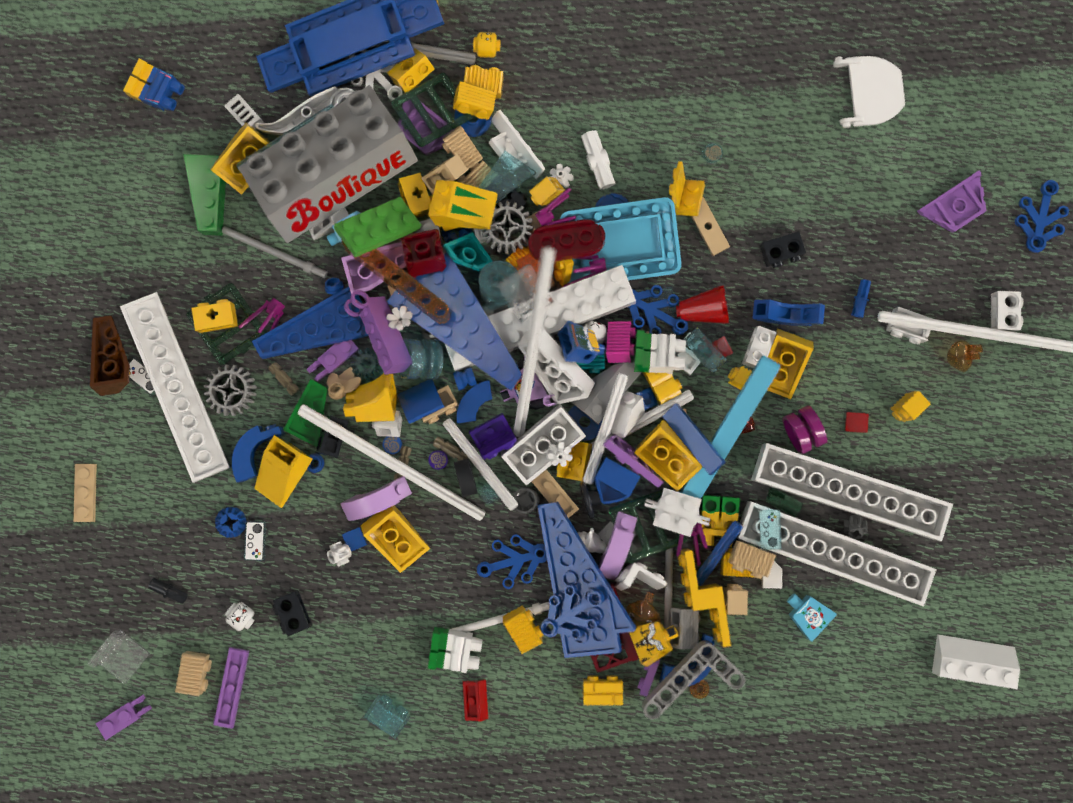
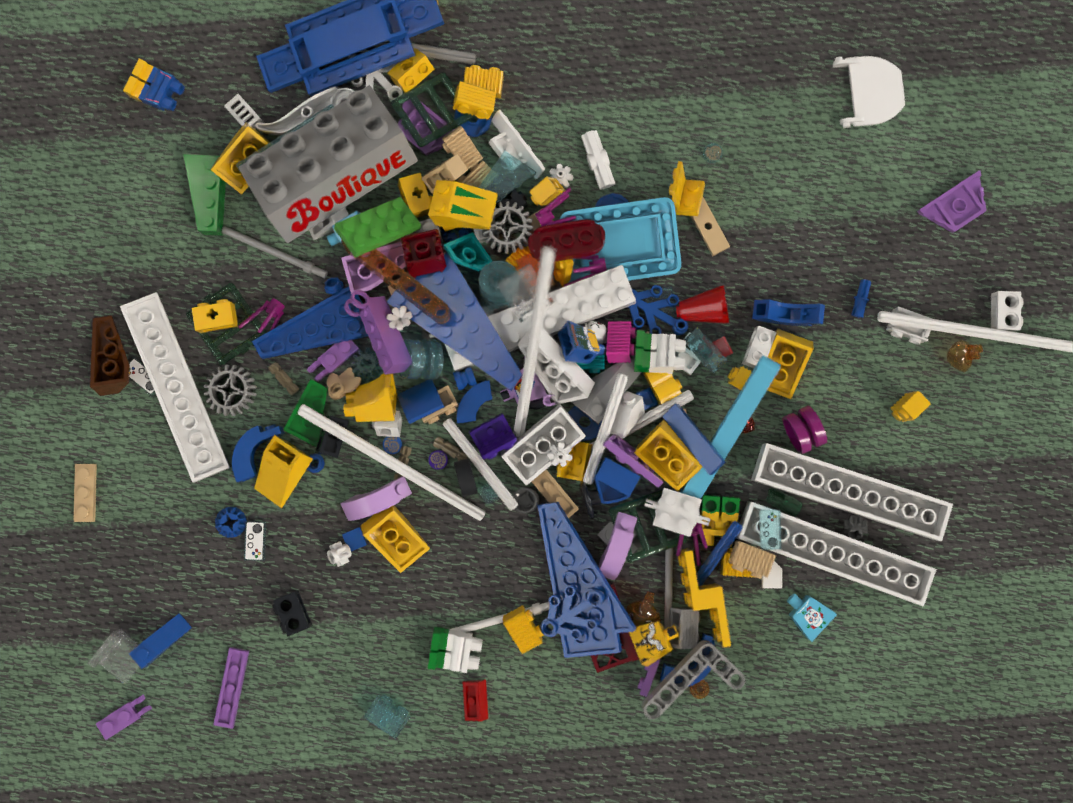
black axle [148,578,188,604] -> none
tan brick [175,651,212,696] -> none
white head [225,602,255,631] -> none
yellow head [473,32,501,58] -> none
blue plant [477,534,547,589] -> none
white animal [578,528,607,554] -> none
yellow brick [583,675,623,705] -> none
white bracket [615,562,667,591] -> none
tan brick [722,584,748,615] -> none
black brick [760,231,806,269] -> none
red slope [845,412,869,433] -> none
white slope [932,634,1020,689] -> none
blue plant [1014,180,1069,253] -> none
none -> blue slope [129,613,192,669]

